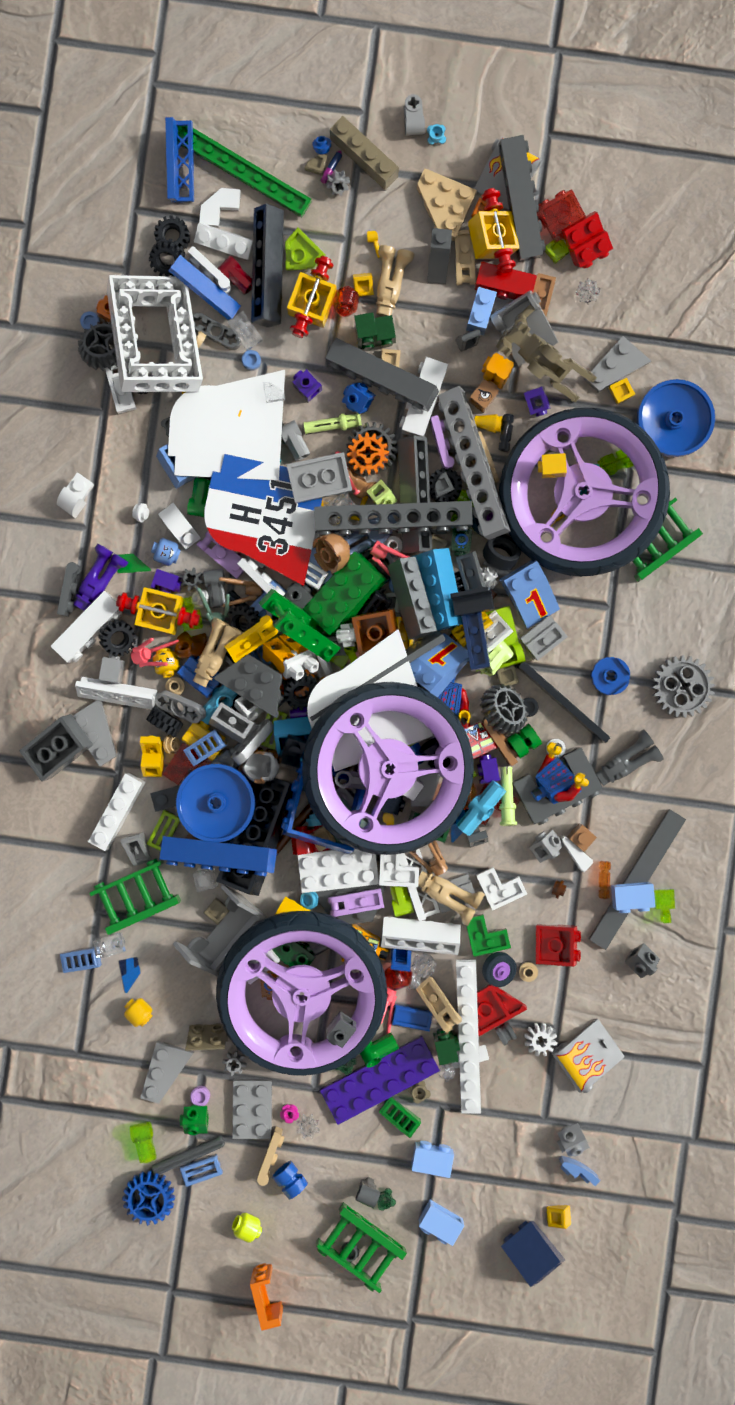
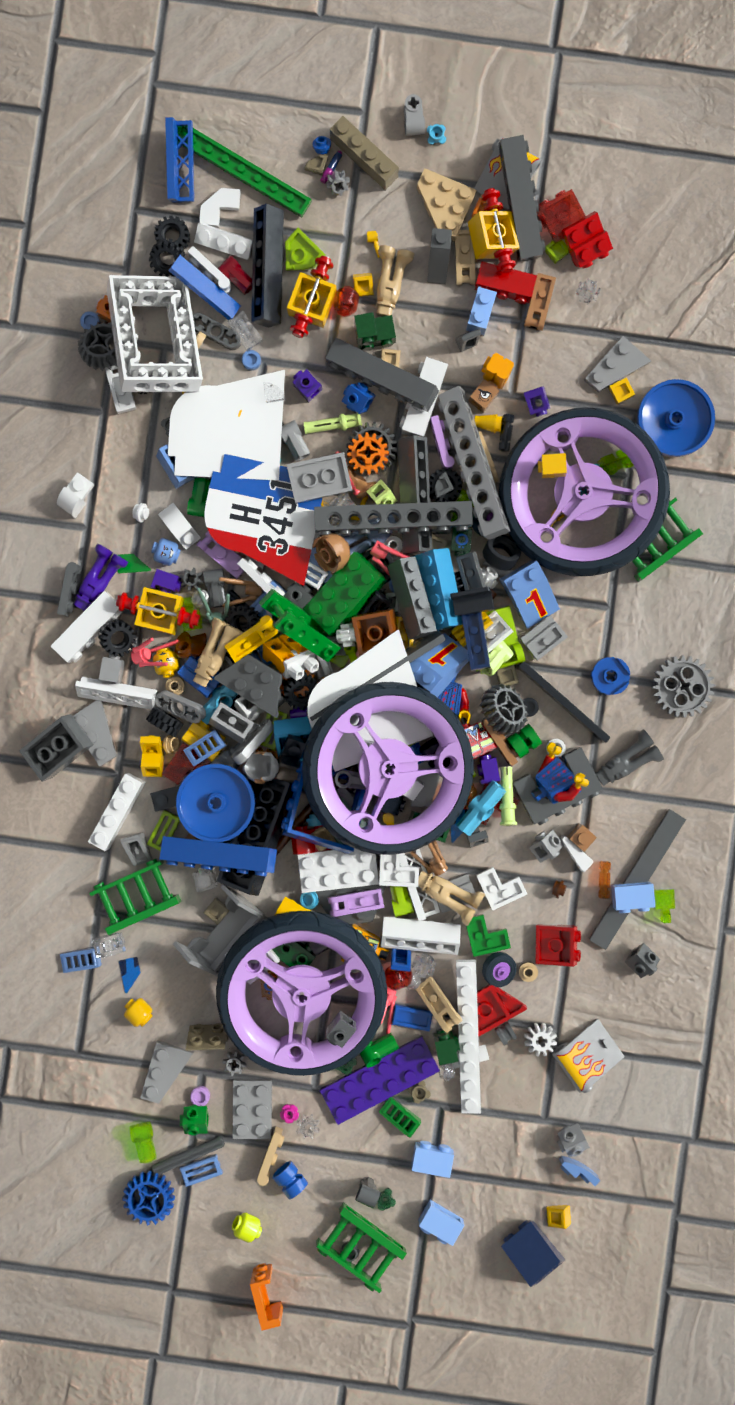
light grey door [490,290,559,366] -> none
dark tan piece [496,304,597,403] -> none

